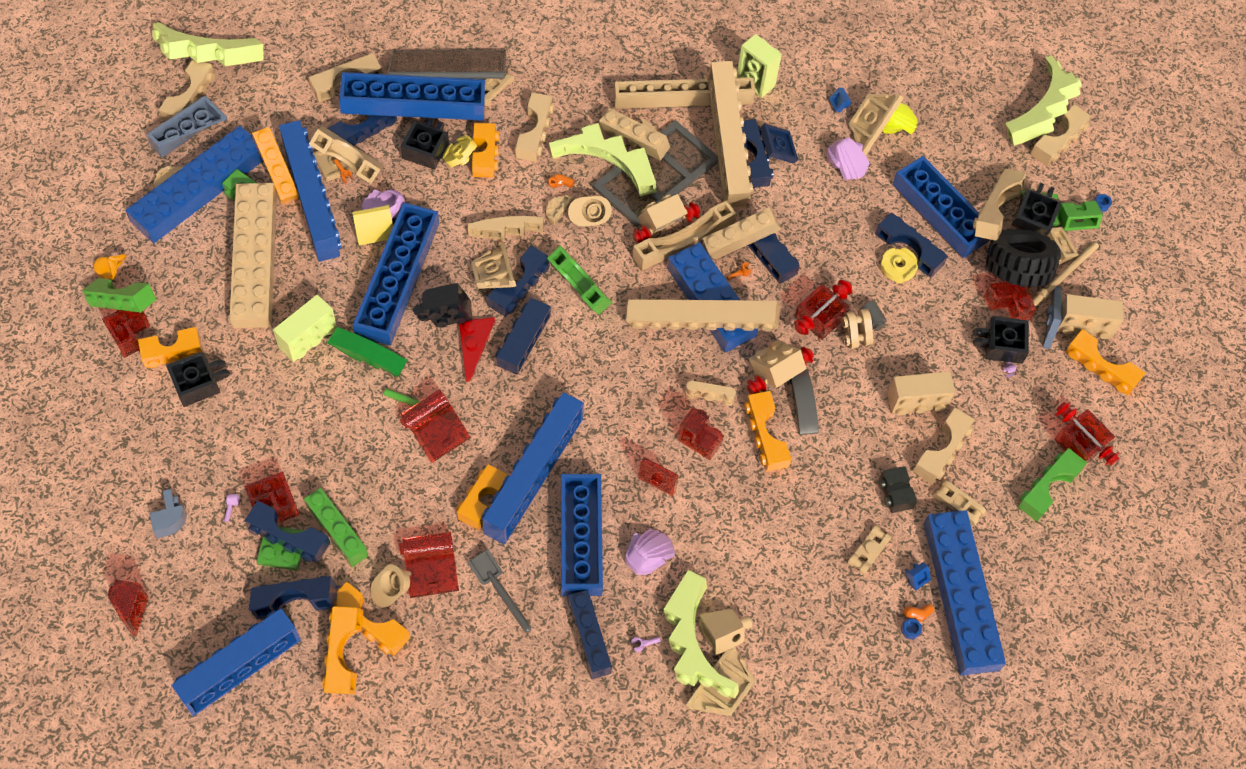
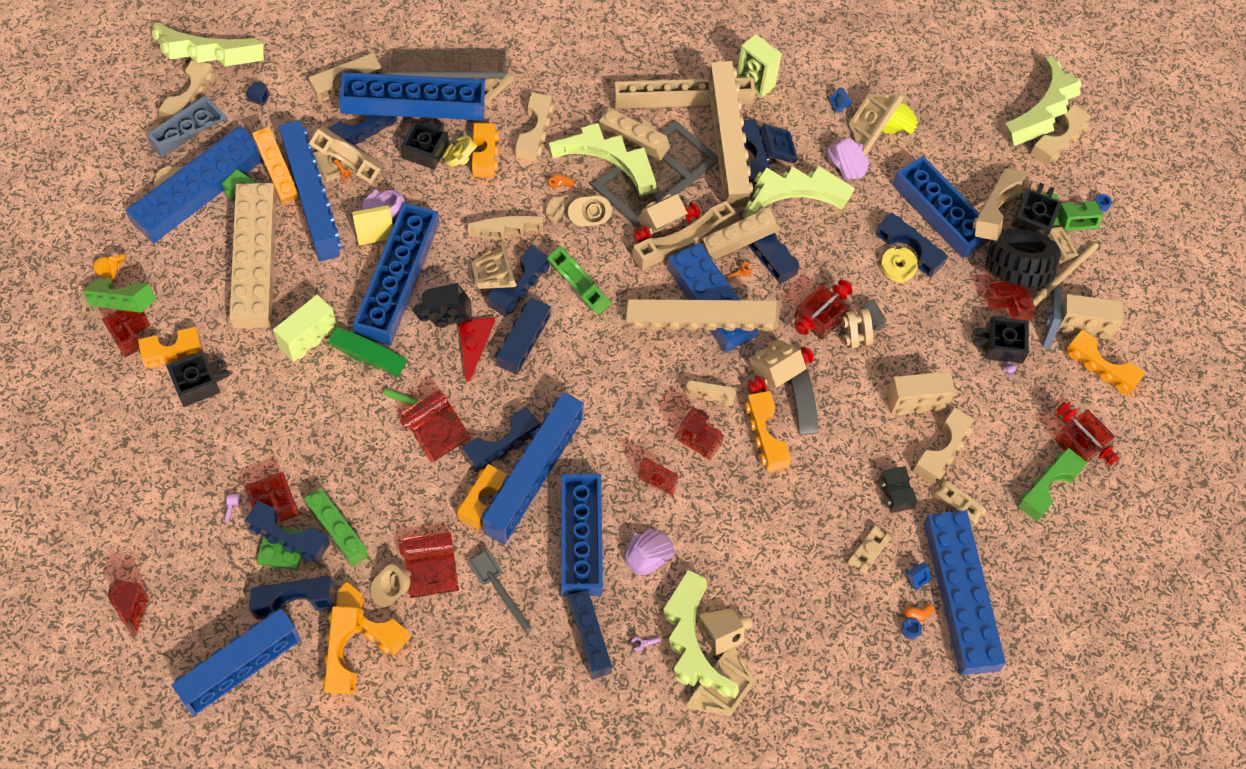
sand blue brick [150,489,187,538] -> none
none -> dark blue plate [246,81,270,106]
none -> dark blue arch [462,406,540,473]
none -> yellowish green arch [744,166,855,218]

